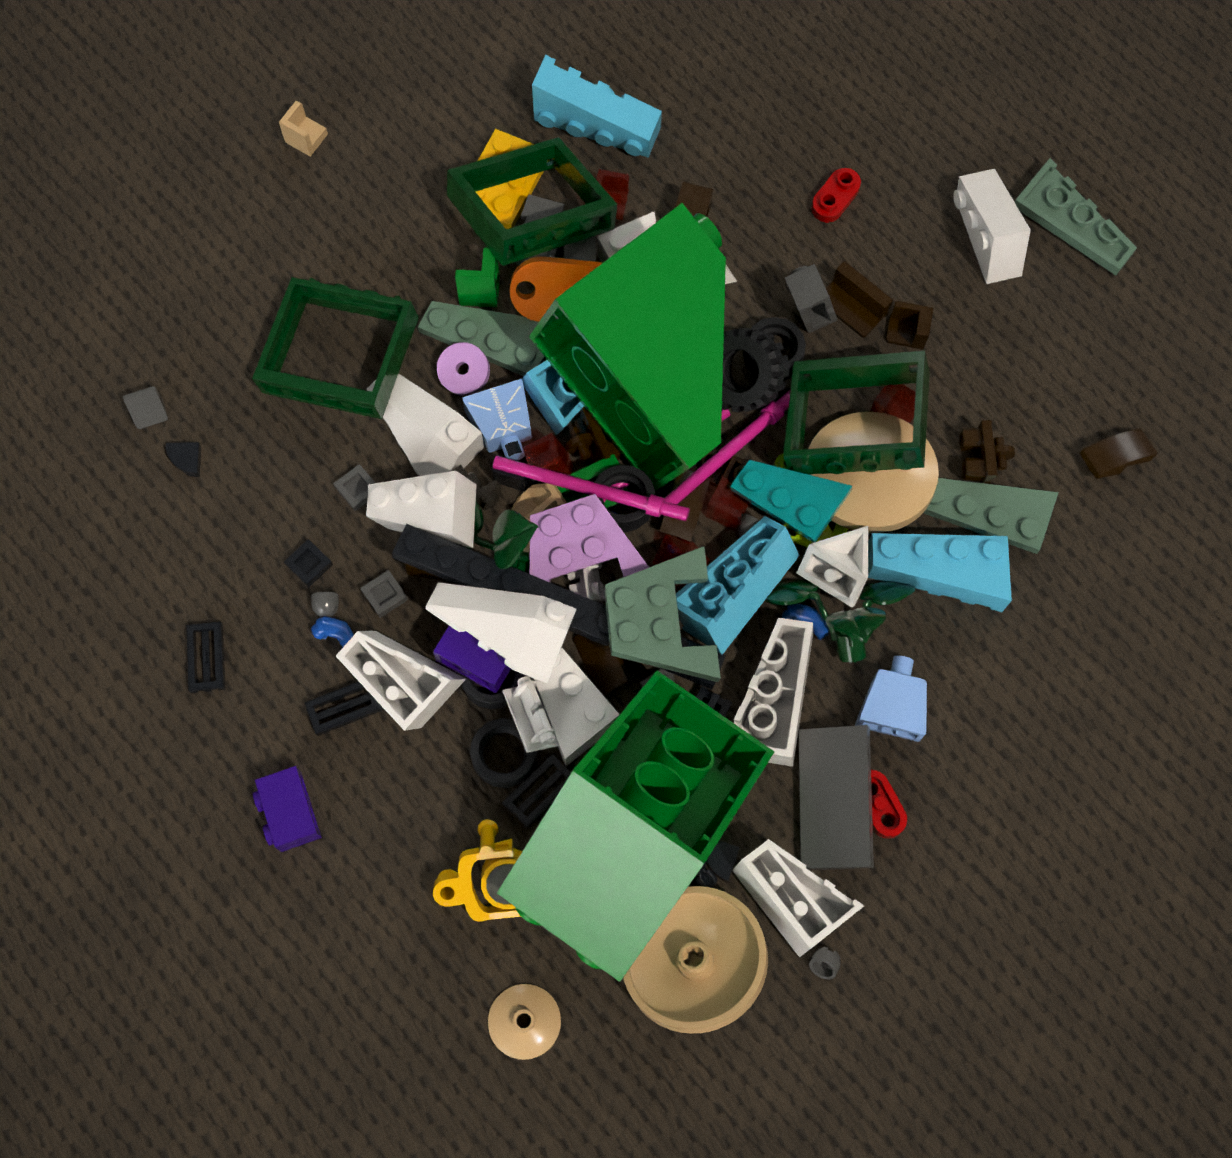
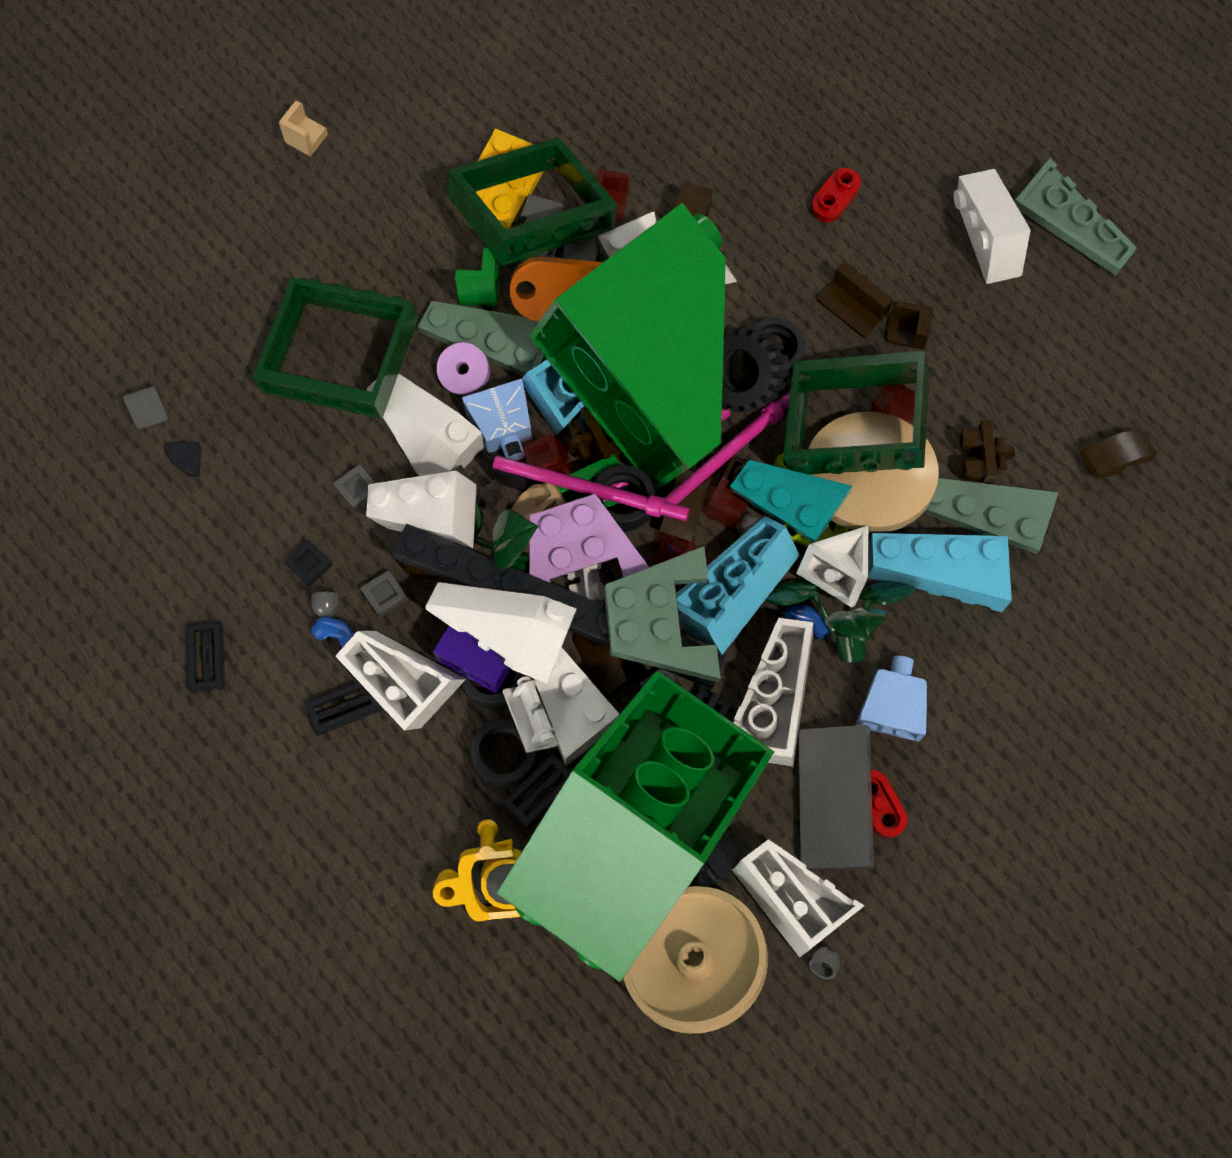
dark purple brick [253,766,322,852] -> none
tan dish [488,984,561,1060] -> none
medium azure wedge [532,55,662,158] -> none
dark grey brick [785,264,838,333] -> none

